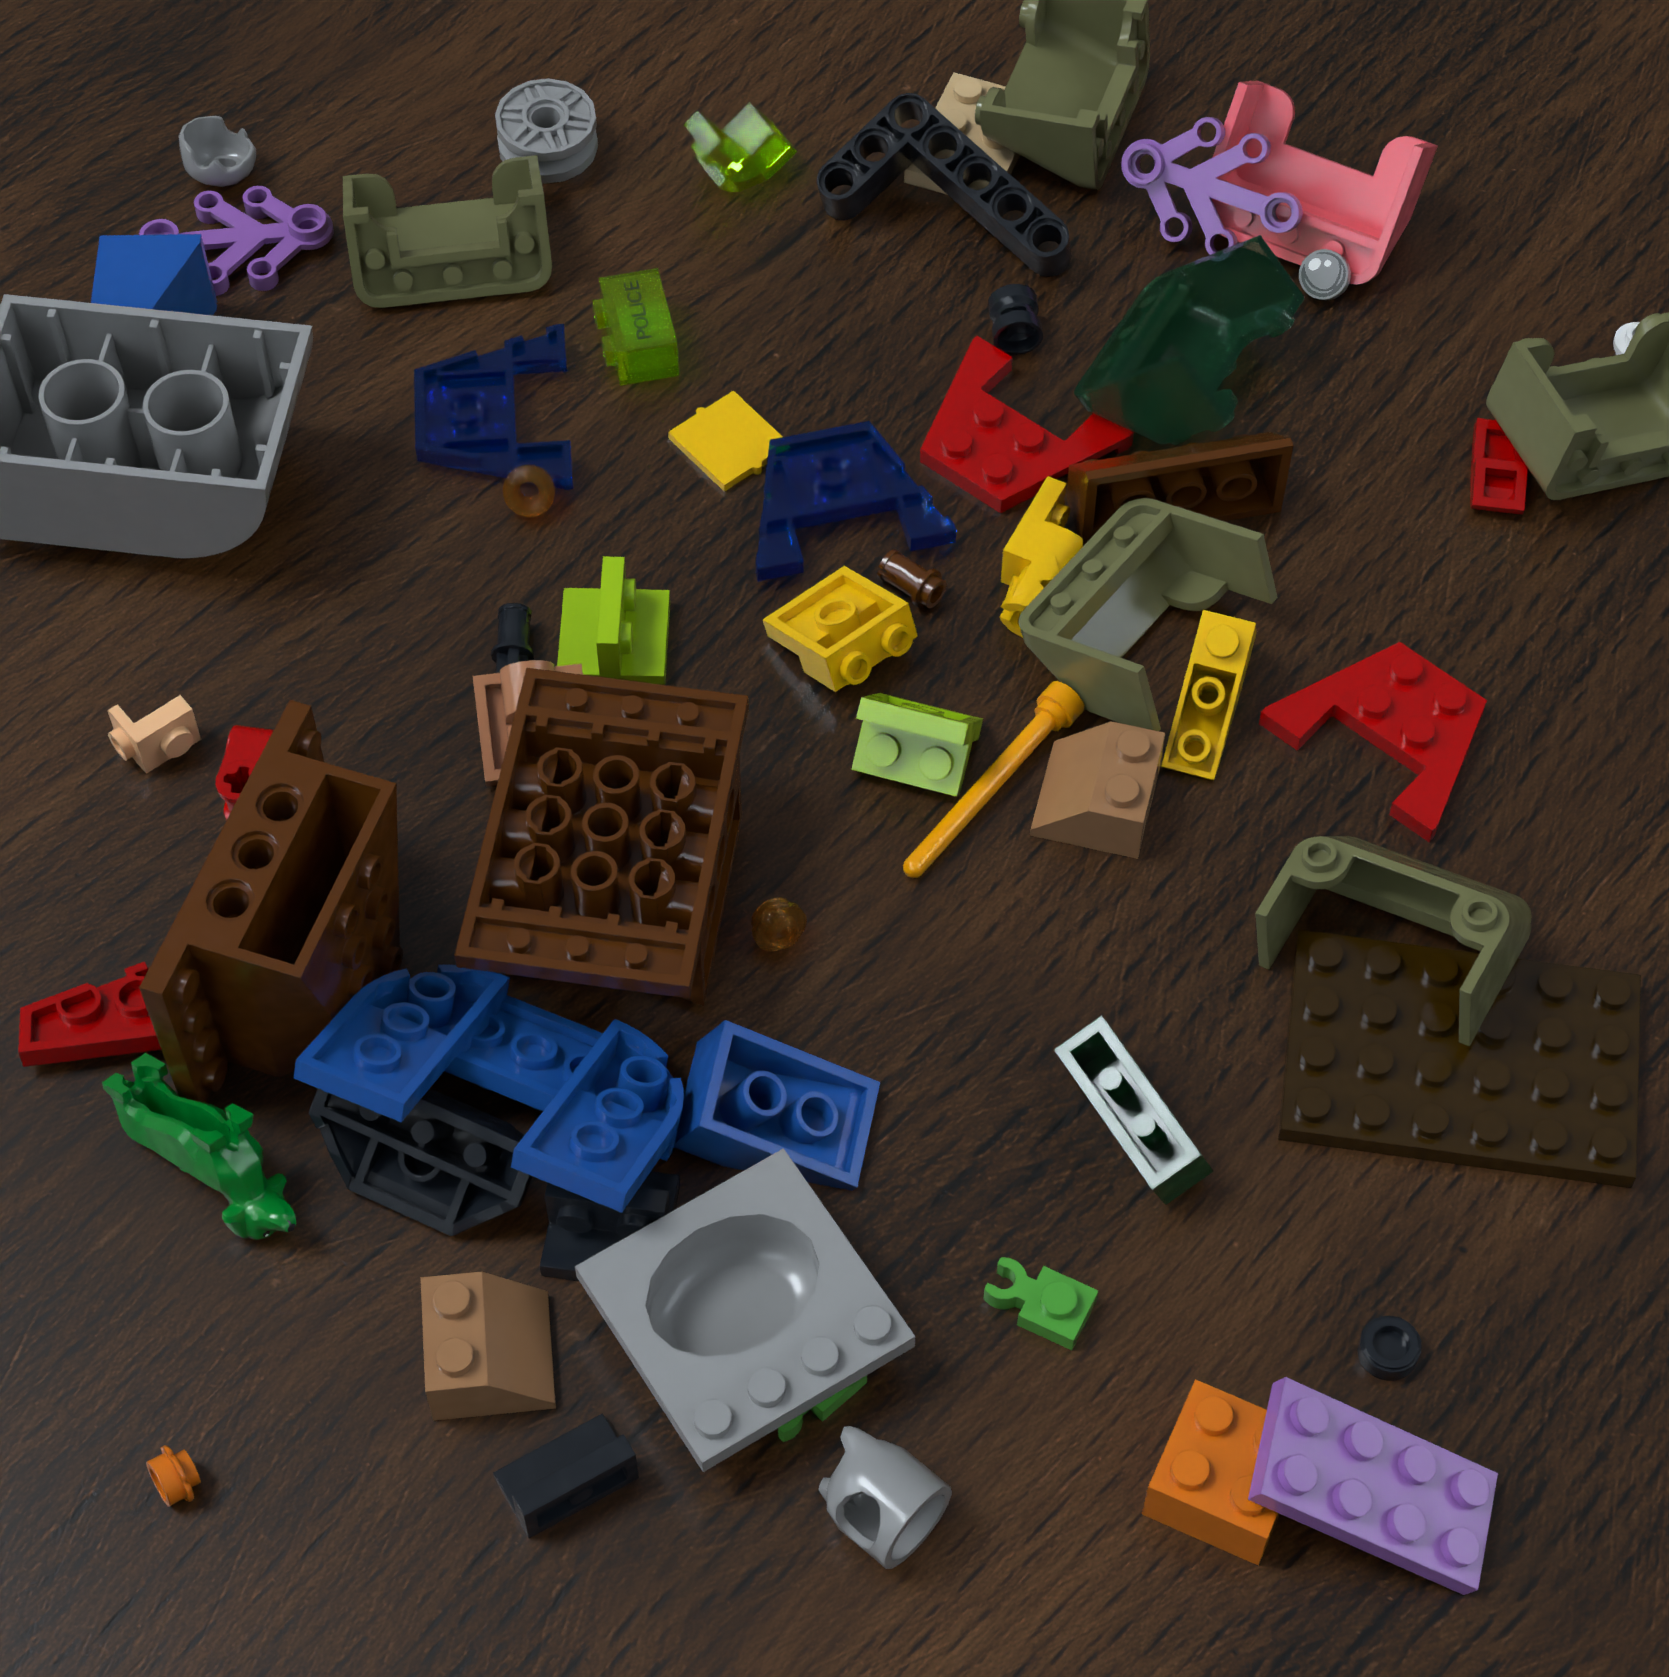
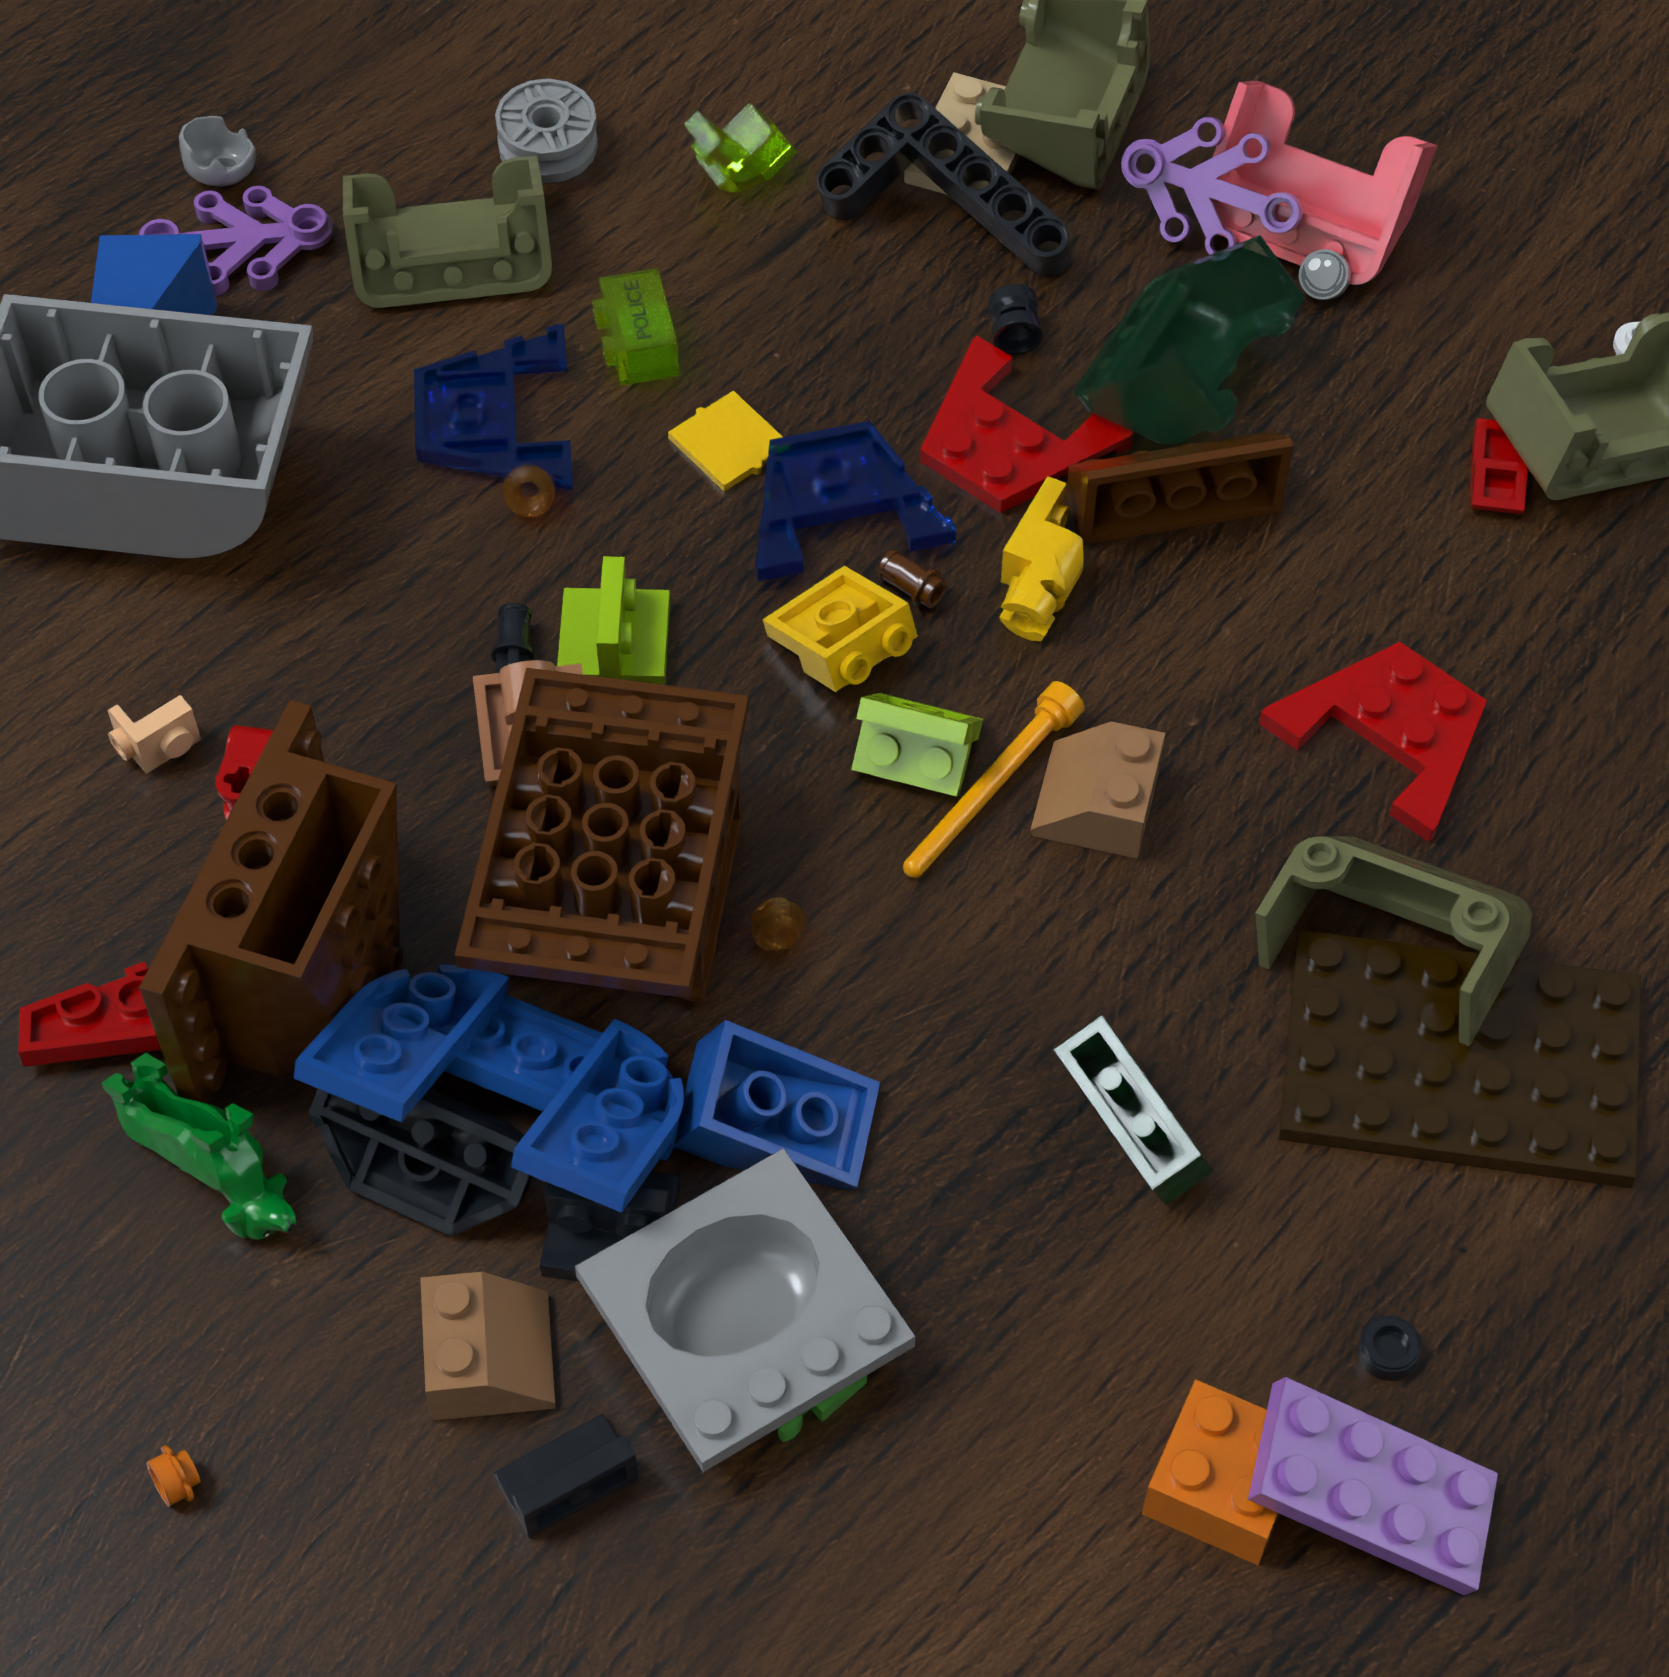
light grey piece [818,1426,952,1569] -> none
bright green plate [983,1257,1098,1350] -> none
olive windscreen [1018,498,1278,731] -> none
yellow slope [1161,610,1257,781] -> none

